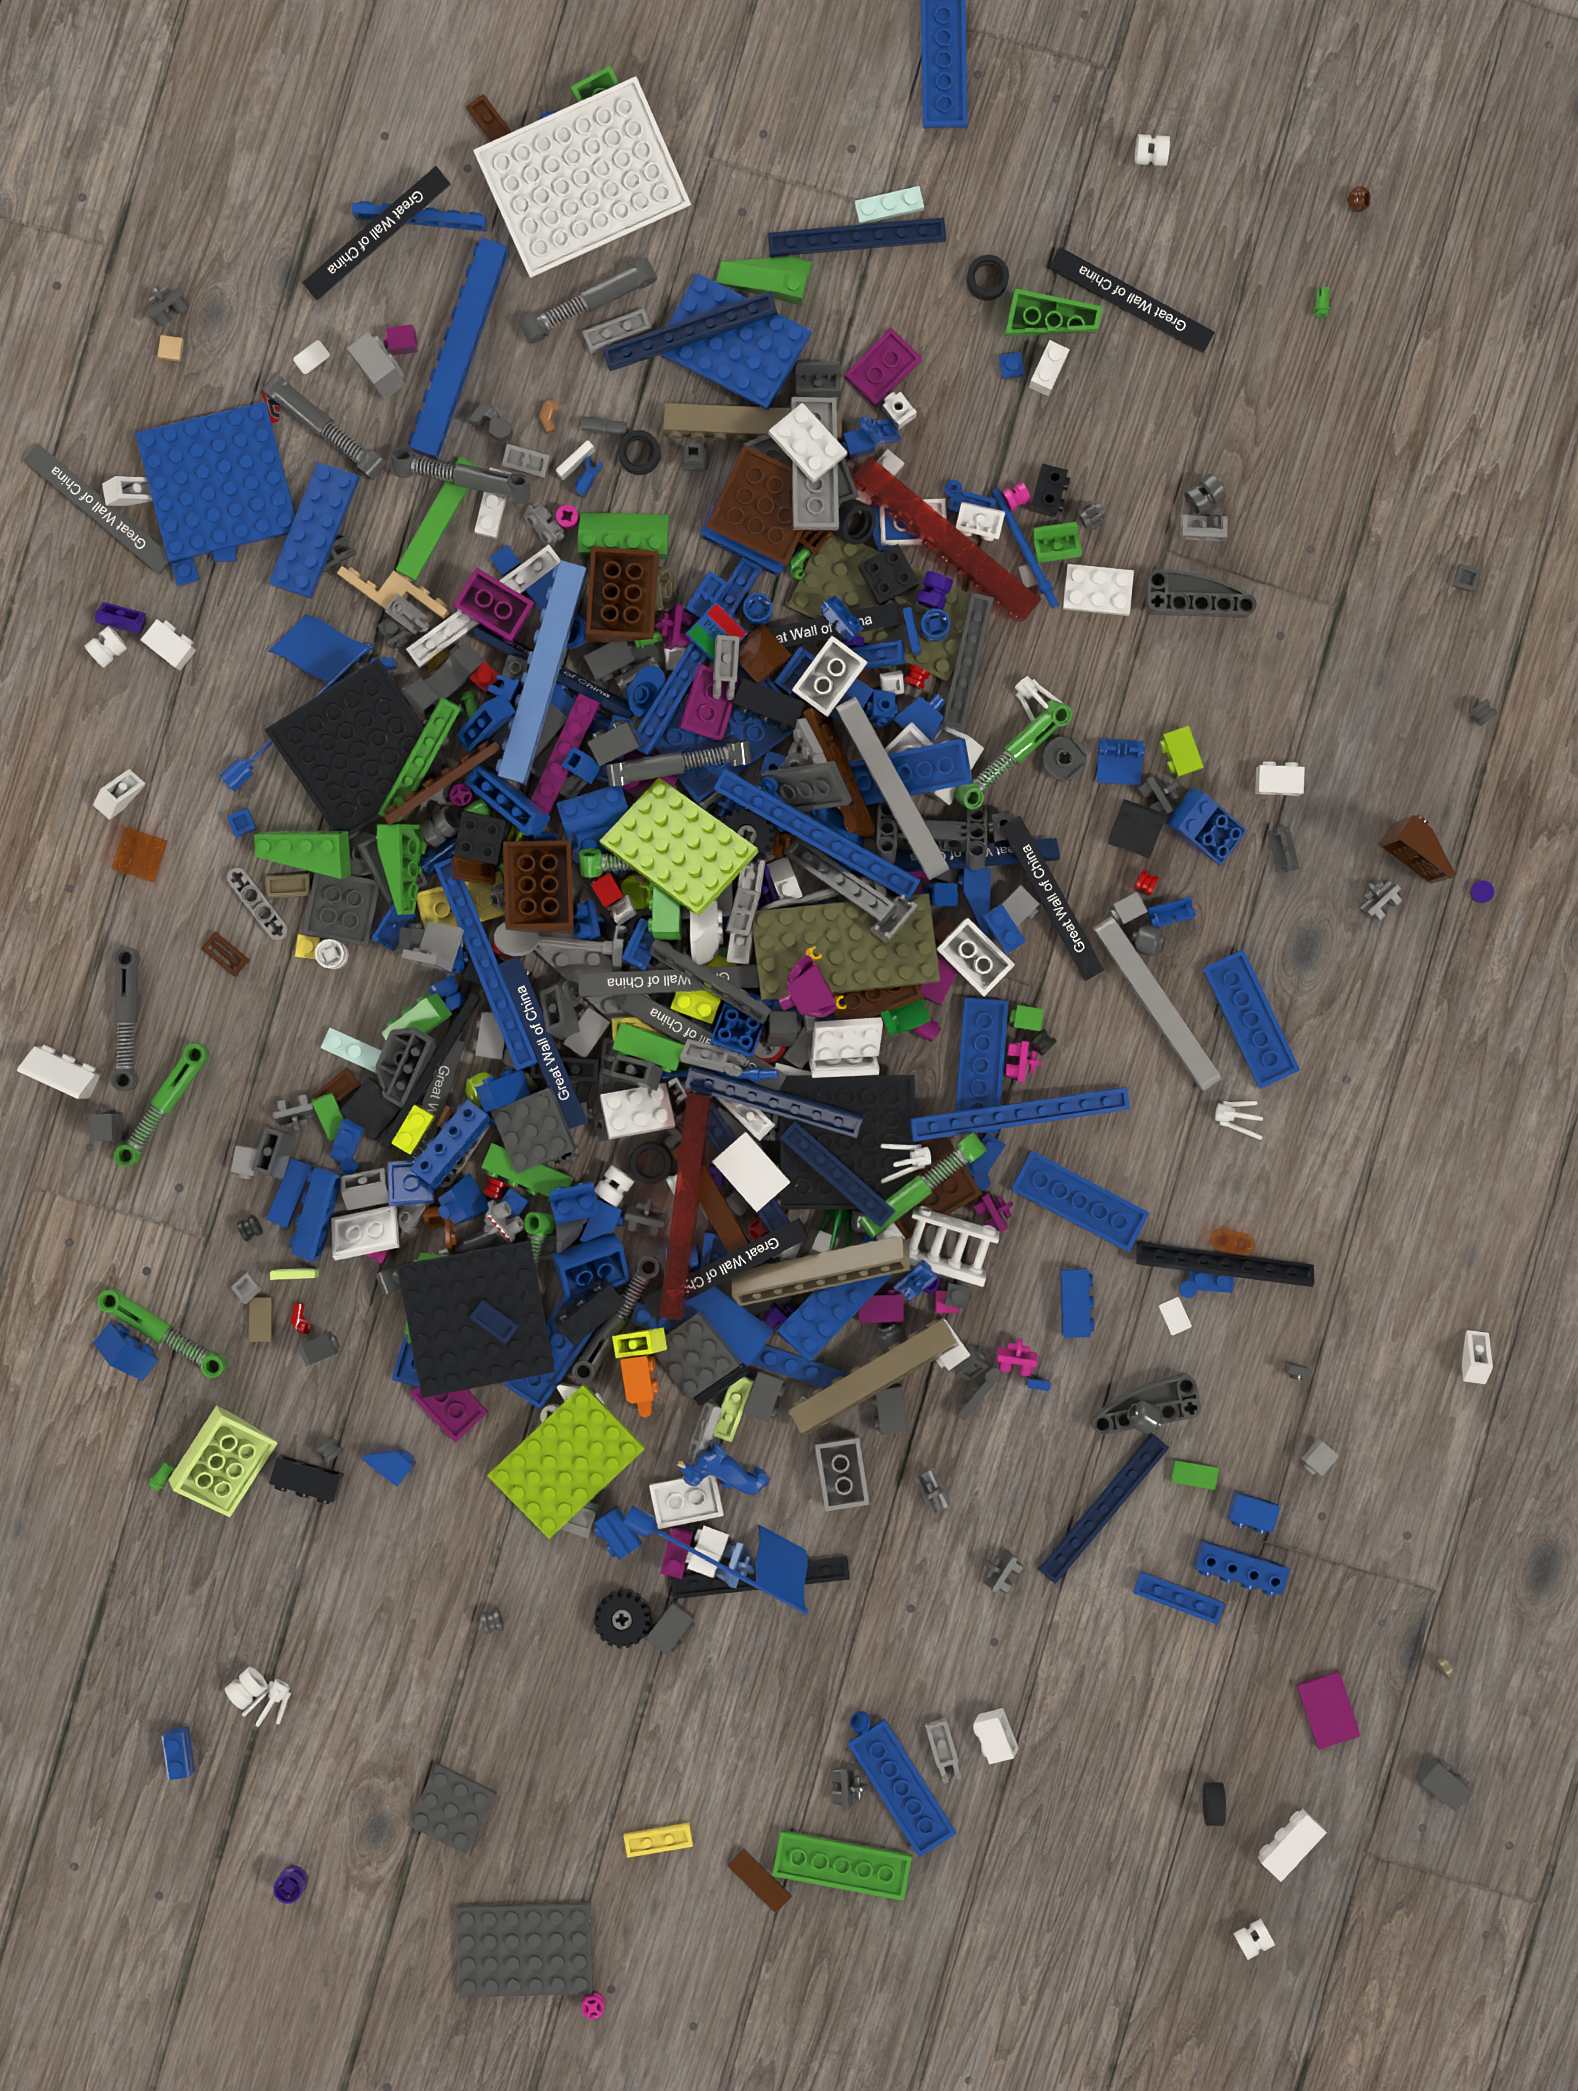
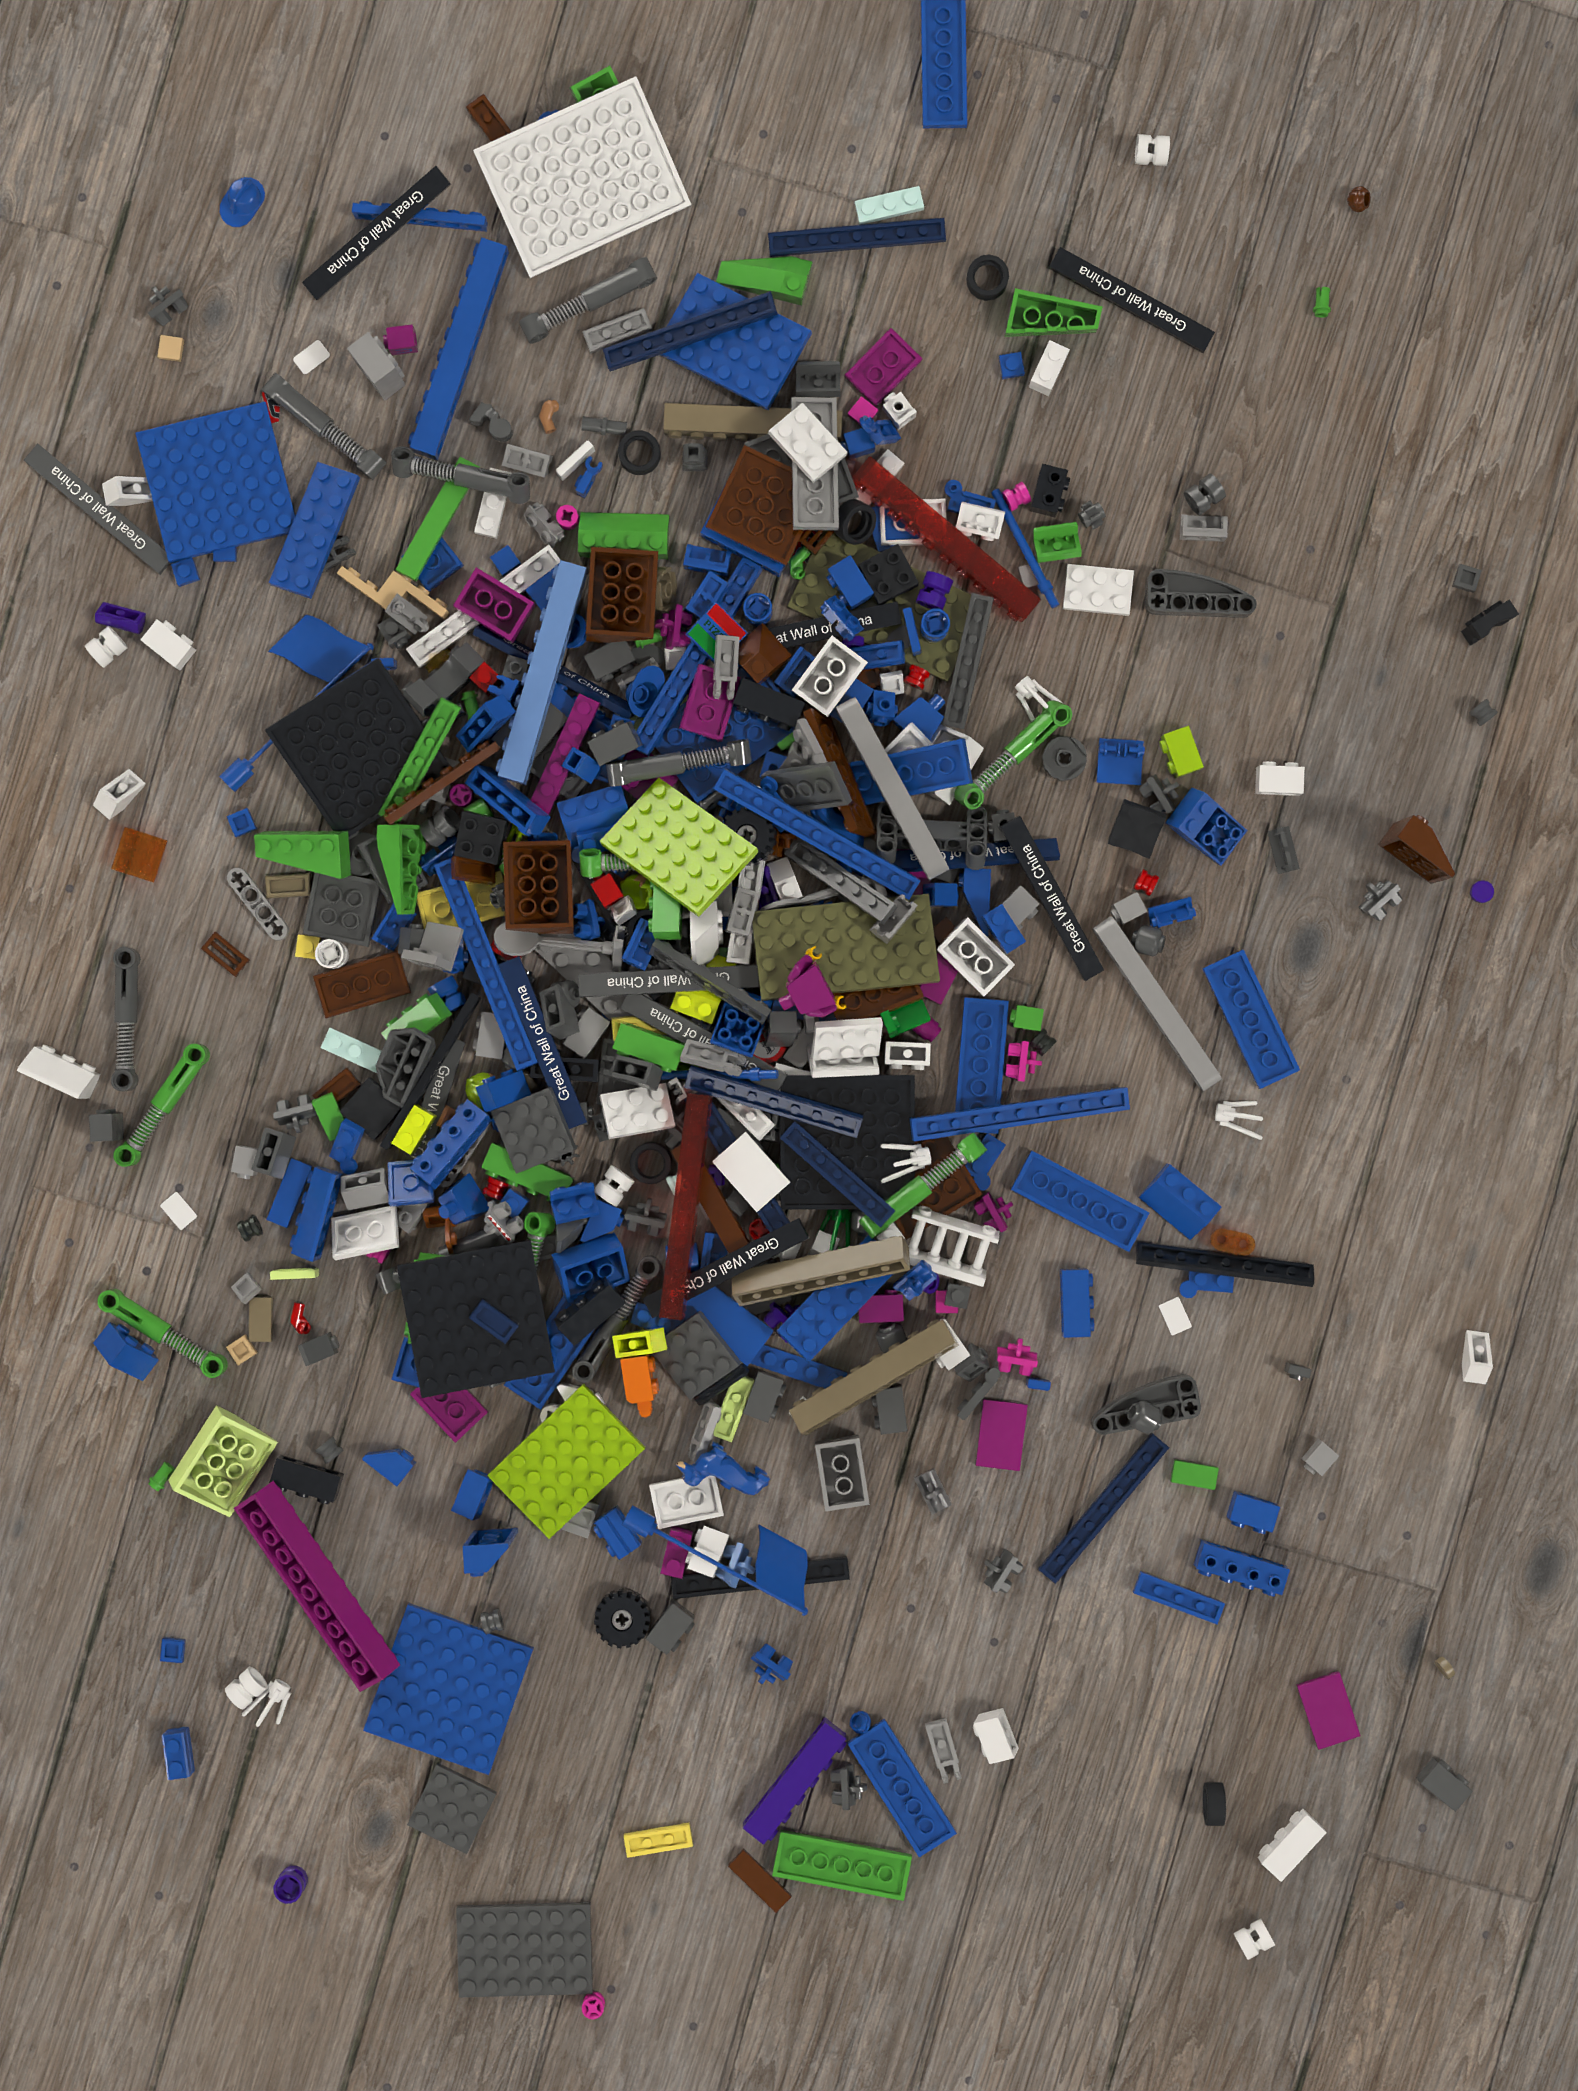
none -> white sticker [160,1192,197,1230]
none -> blue tile [160,1638,186,1663]
none -> blue piece [220,177,265,227]
none -> tan tile [226,1334,258,1365]
none -> magenta brick [234,1481,400,1692]
none -> reddish brown tile [313,950,411,1019]
none -> blue plate [363,1603,534,1775]
none -> blue tile [401,537,464,592]
none -> blue hinge [451,1469,494,1520]
none -> blue slope [463,1528,518,1577]
none -> blue hinge [683,544,732,577]
none -> dark purple brick [743,1718,847,1845]
none -> blue hips [750,1644,793,1684]
none -> bright green tile [777,732,795,753]
none -> blue brick [826,555,874,610]
none -> dark pink tile [847,396,879,426]
none -> white brick [884,1041,931,1070]
none -> magenta tile [975,1399,1028,1471]
none -> blue slope [1138,1163,1222,1240]
none -> black brick [1461,599,1519,646]

